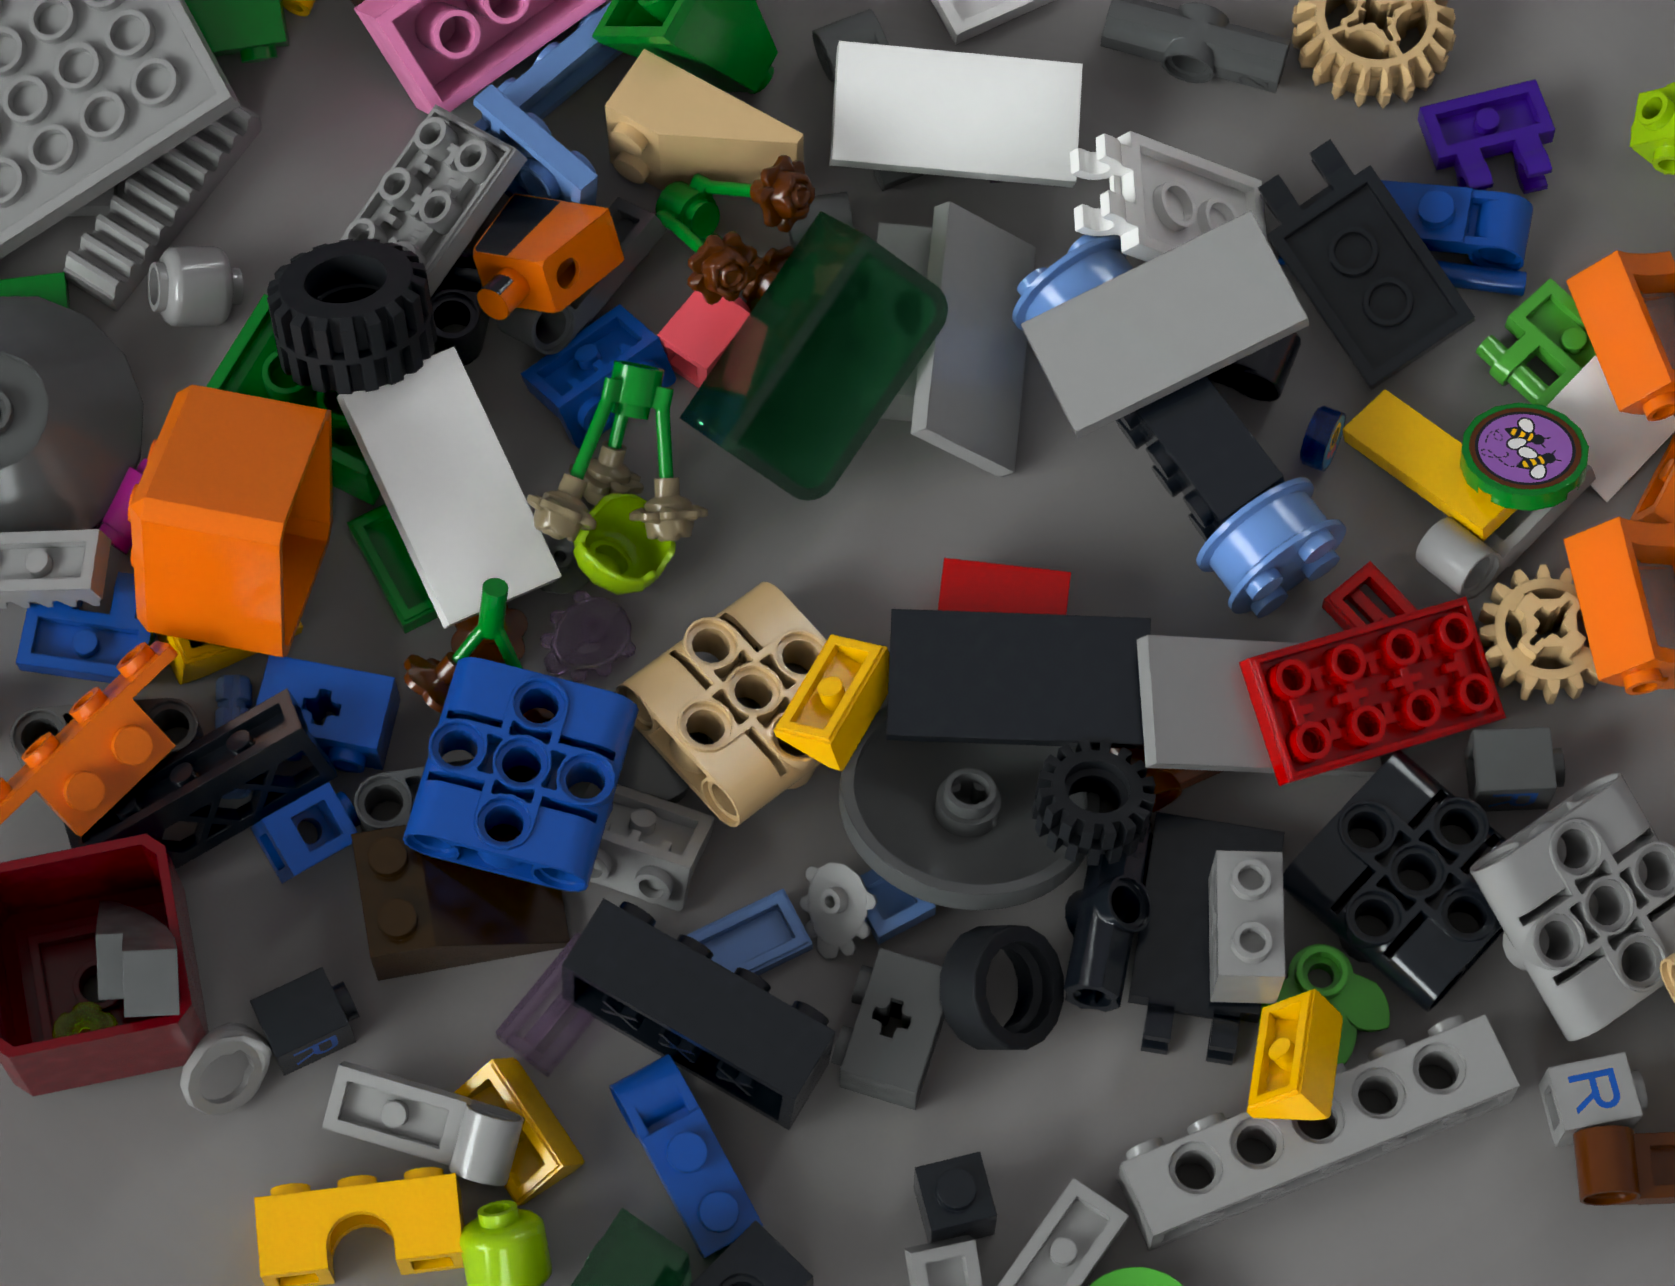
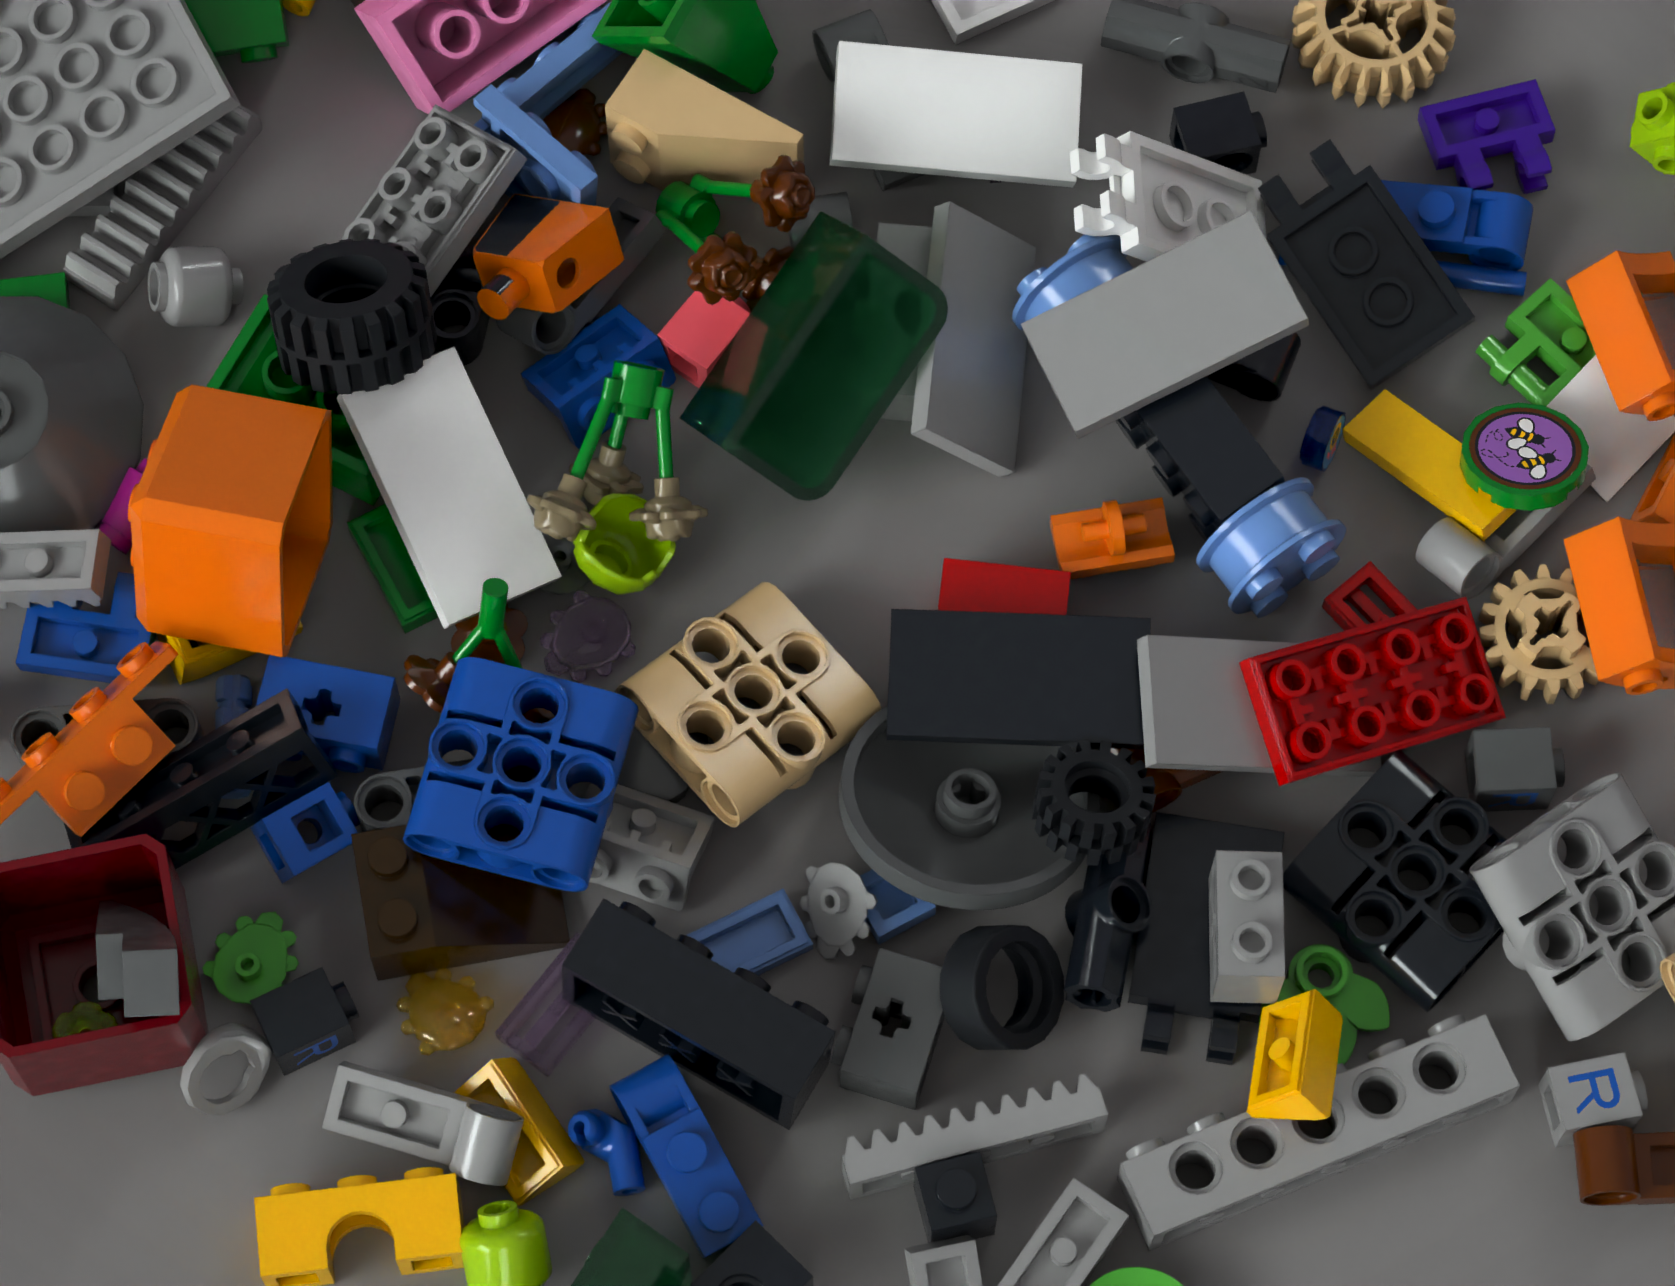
yellow slope [774,634,890,771] -> none
none -> bright green piece [202,911,299,1004]
none -> clear yellow piece [396,968,494,1056]
none -> reddish brown piece [543,88,607,156]
none -> blue arm [567,1109,646,1196]
none -> light grey gear [842,1073,1108,1200]
none -> orange hips [1050,497,1175,580]
none -> black brick [1169,91,1267,175]

